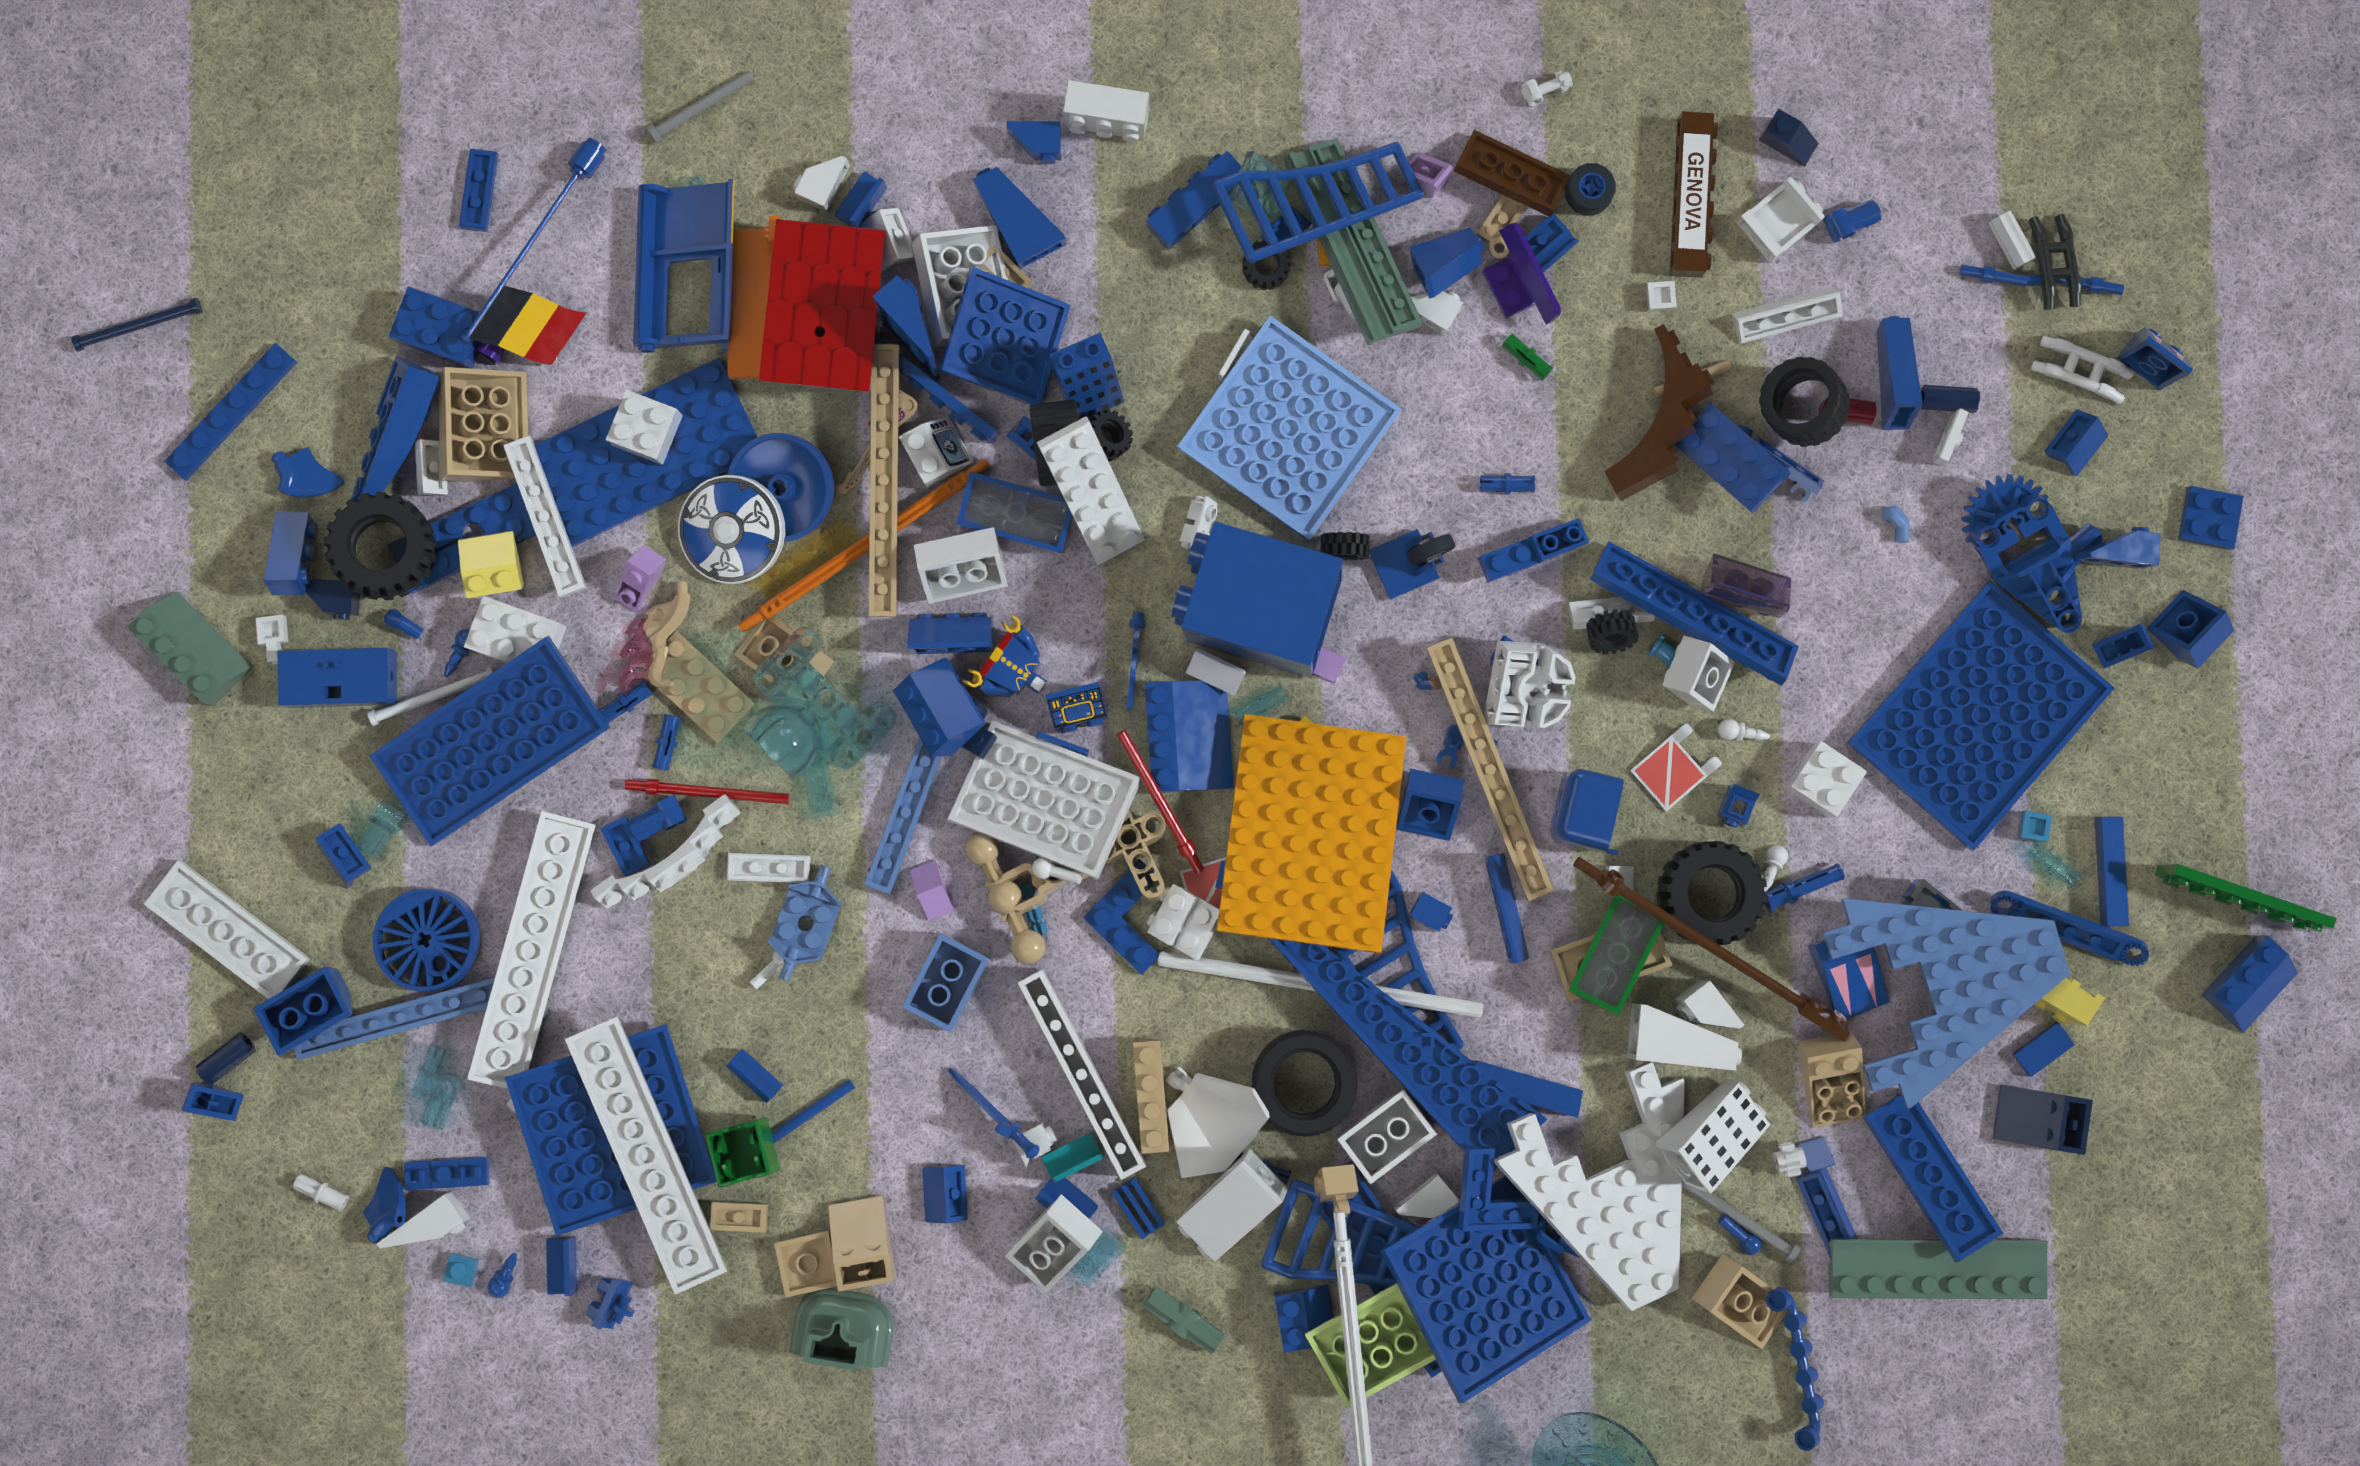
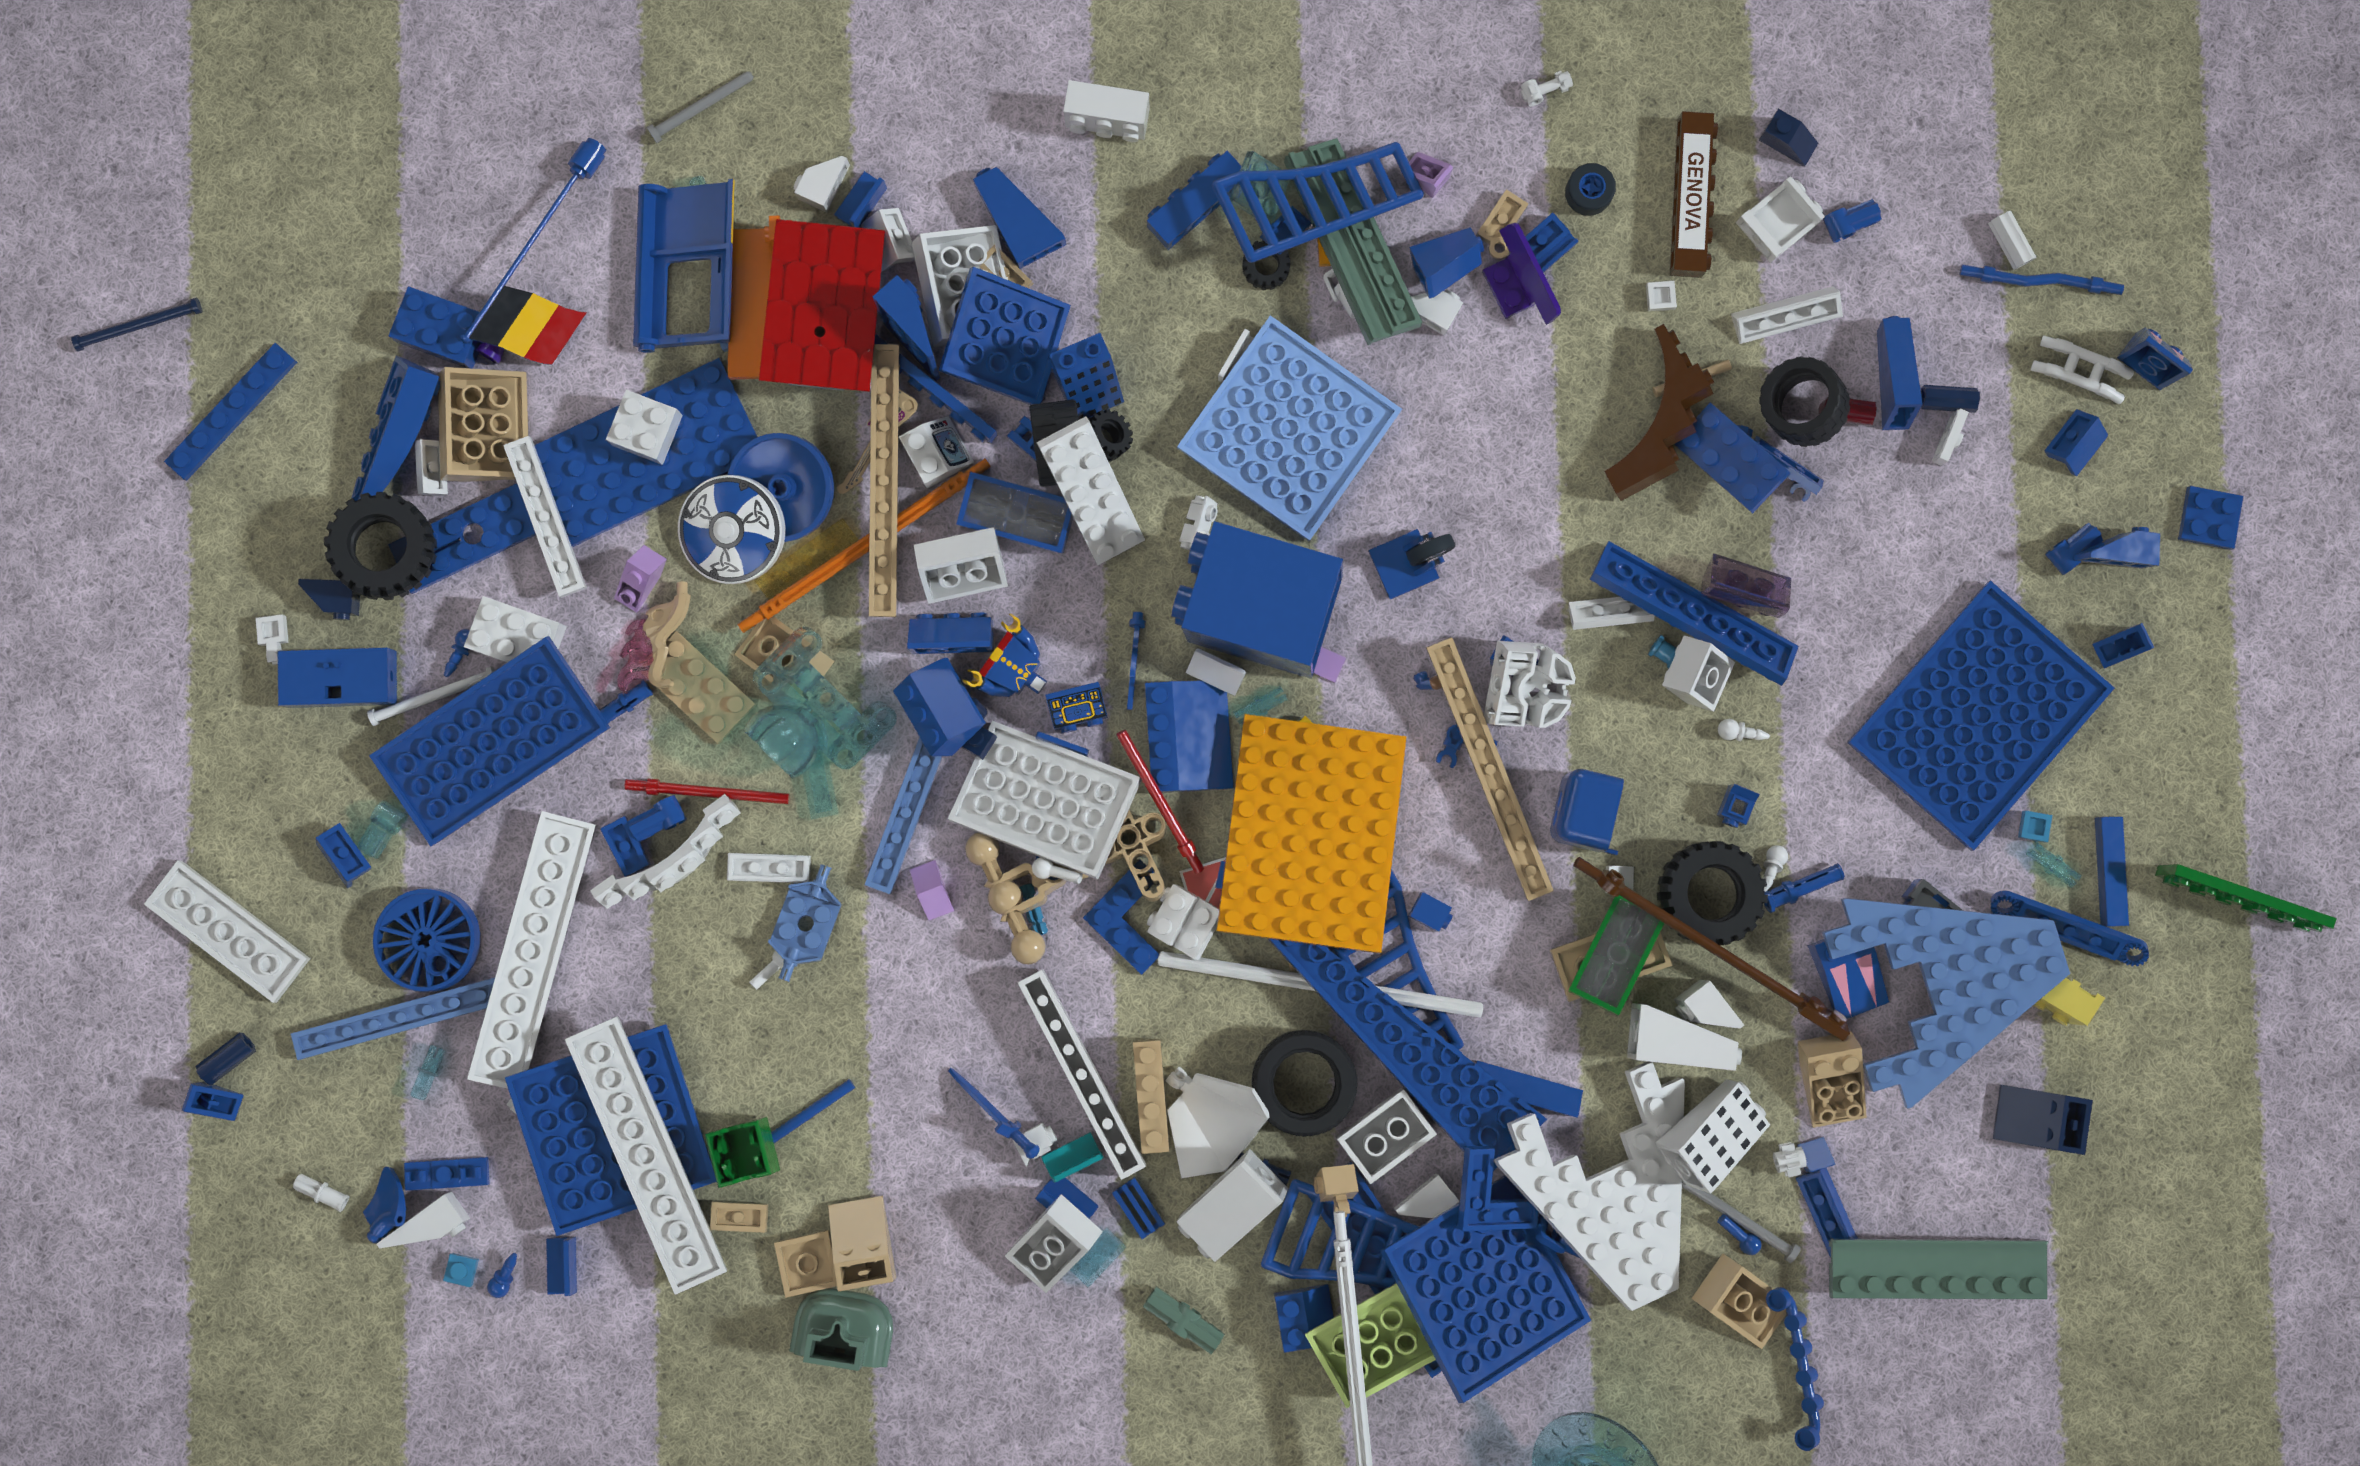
sand green slope [127,592,253,706] -> none
blue slope [253,966,353,1057] -> none
blue brick [264,512,319,596] -> none
blue arm [271,447,344,498] -> none
blue arm [384,609,423,640] -> none
clear light blue piece [420,1073,462,1130] -> none
light yellow slope [458,531,524,598] -> none
blue tile [459,149,498,232] -> none
blue hips [586,1277,635,1329] -> none
blue pin [652,714,681,771] -> none
blue axle [726,1049,784,1103] -> none
medium blue brick [902,933,991,1033] -> none
blue panel [922,1165,968,1224] -> none
blue slope [1007,121,1062,165] -> none
black tyre [1320,532,1370,560] -> none
blue slope [1397,769,1464,841] -> none
reddish brown plate [1453,130,1571,217] -> none
blue slope [1477,518,1589,583] -> none
blue pin [1480,473,1535,495] -> none
blue slope [1485,853,1529,964] -> none
green pin [1501,333,1553,381] -> none
black tyre [1586,609,1639,654] -> none
coral flag [1630,724,1722,812] -> none
white brick [1785,741,1867,818] -> none
blue plate [1862,1094,2003,1263] -> none
medium blue arm [1882,505,1909,543] -> none
blue connector [1961,474,2082,633] -> none
blue tile [2012,1022,2075,1077] -> none
pearl dark grey piece [2028,214,2082,310] -> none
blue slope [2147,590,2234,669] -> none
blue slope [2202,936,2298,1033] -> none

